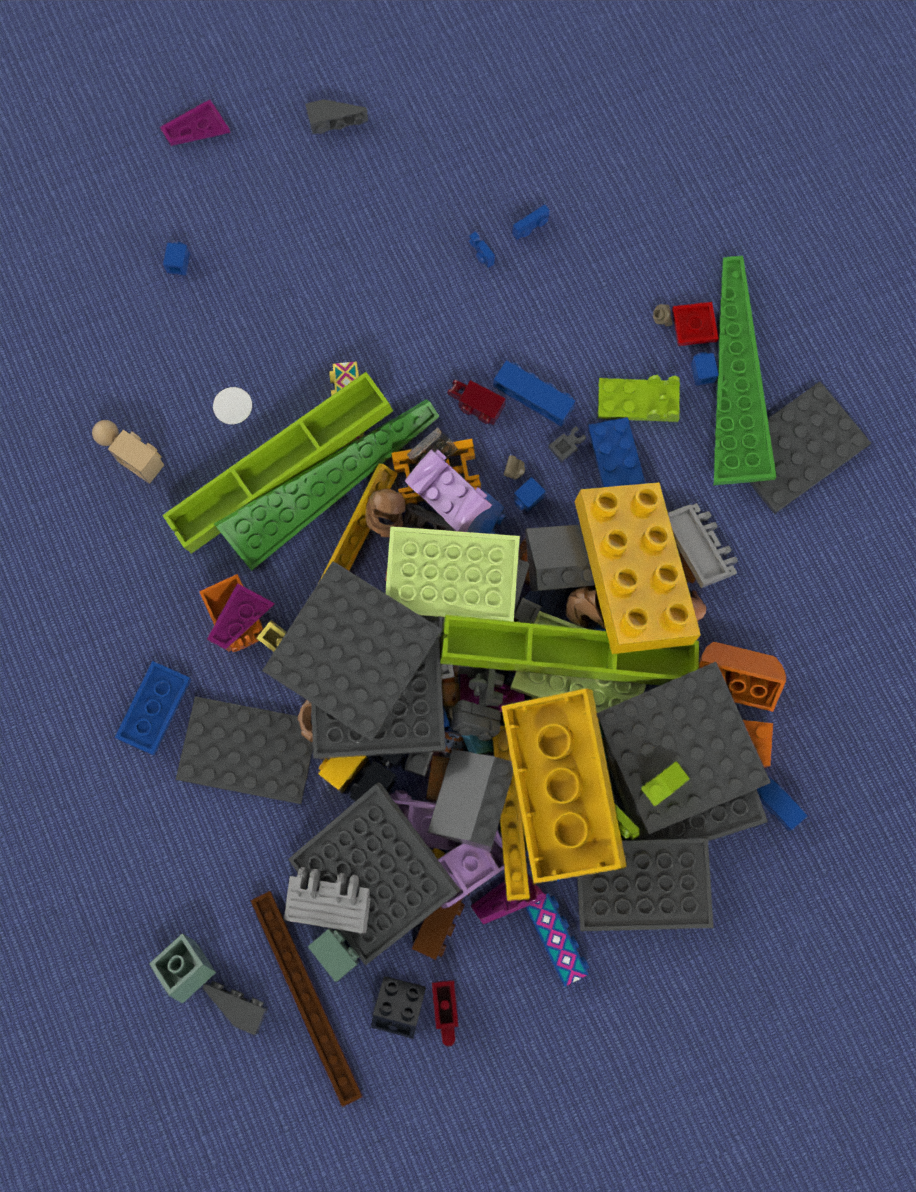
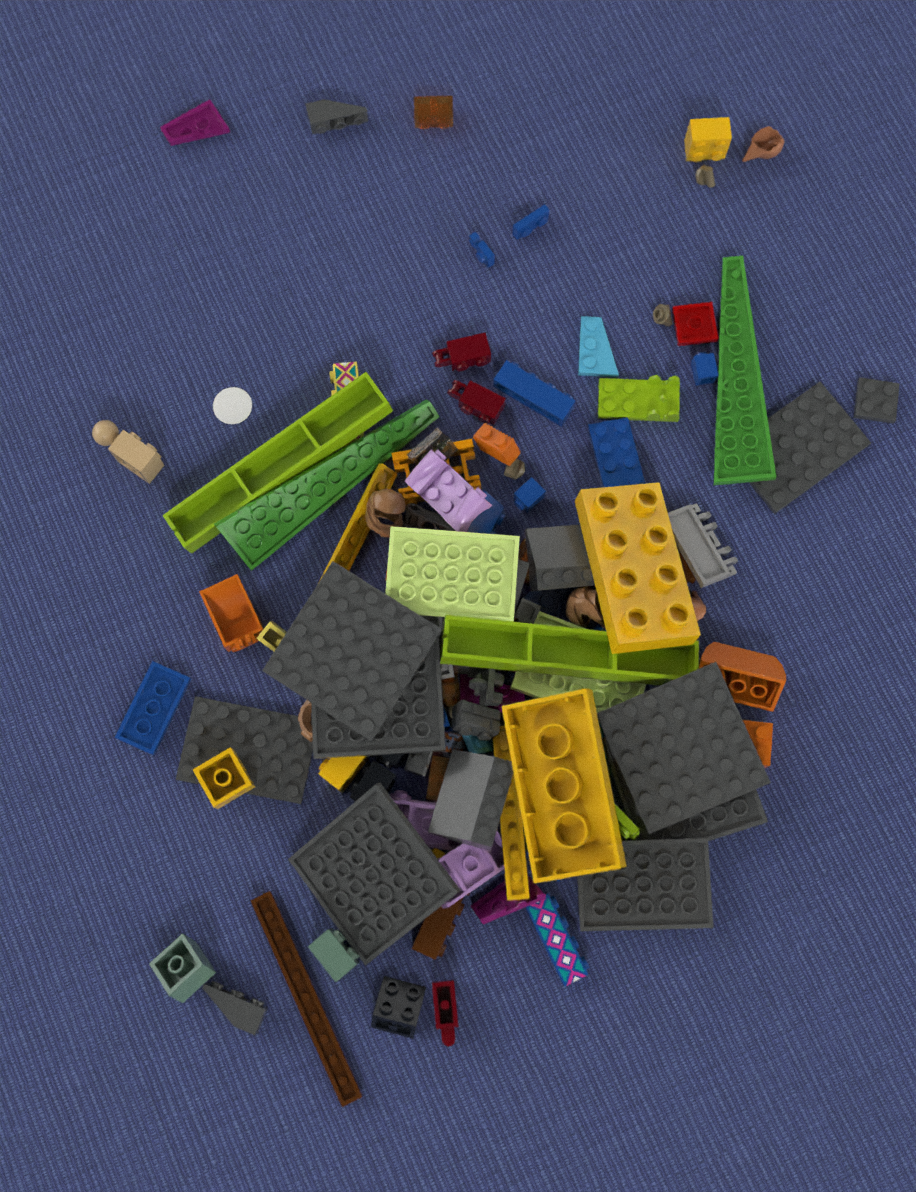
blue brick [163,242,190,275] -> none
magenta wing [206,583,275,650] -> none
light grey hinge [284,867,371,933] -> none
dark grey plate [548,426,586,463] -> none
lime slope [641,761,690,807] -> none
blue slope [757,774,808,831] -> none
none -> yellow brick [193,747,255,809]
none -> clear orange brick [414,96,453,129]
none -> dark red brick [432,333,491,371]
none -> orange brick [473,423,521,466]
none -> medium azure wing [578,316,619,378]
none -> yellow brick [684,117,732,162]
none -> dark tan plate [696,165,715,188]
none -> nougat piece [743,126,785,162]
none -> dark grey plate [853,377,900,424]

